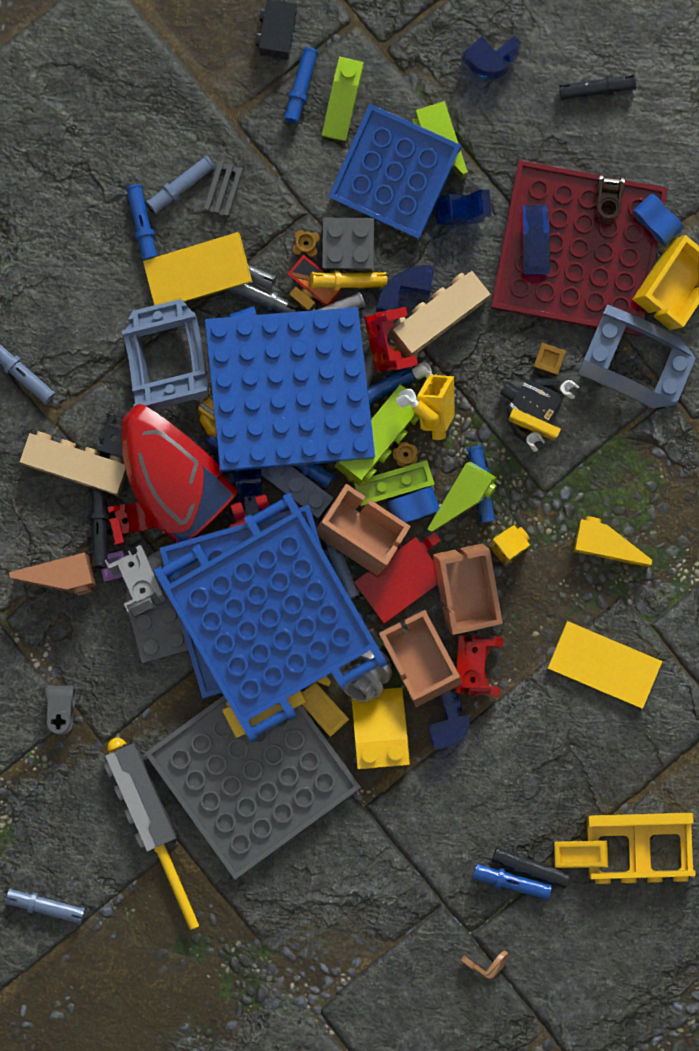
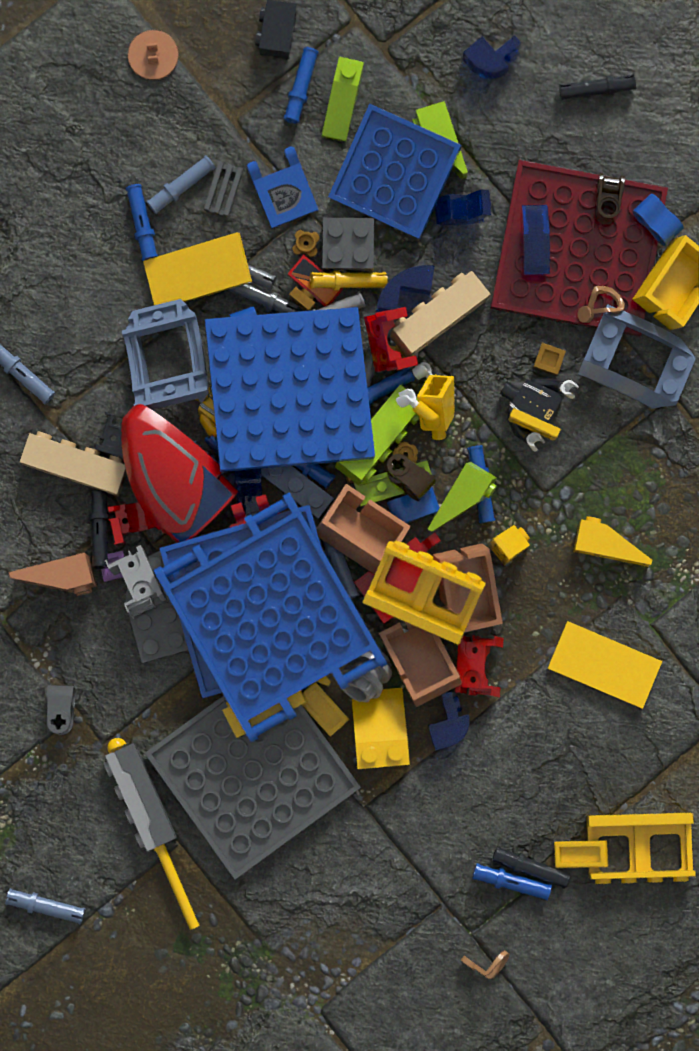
none -> nougat piece [128,30,178,80]
none -> blue flag [247,147,318,228]
none -> yellow window [362,541,485,645]
none -> dark brown piece [387,454,436,502]
none -> medium nougat piece [578,286,625,323]

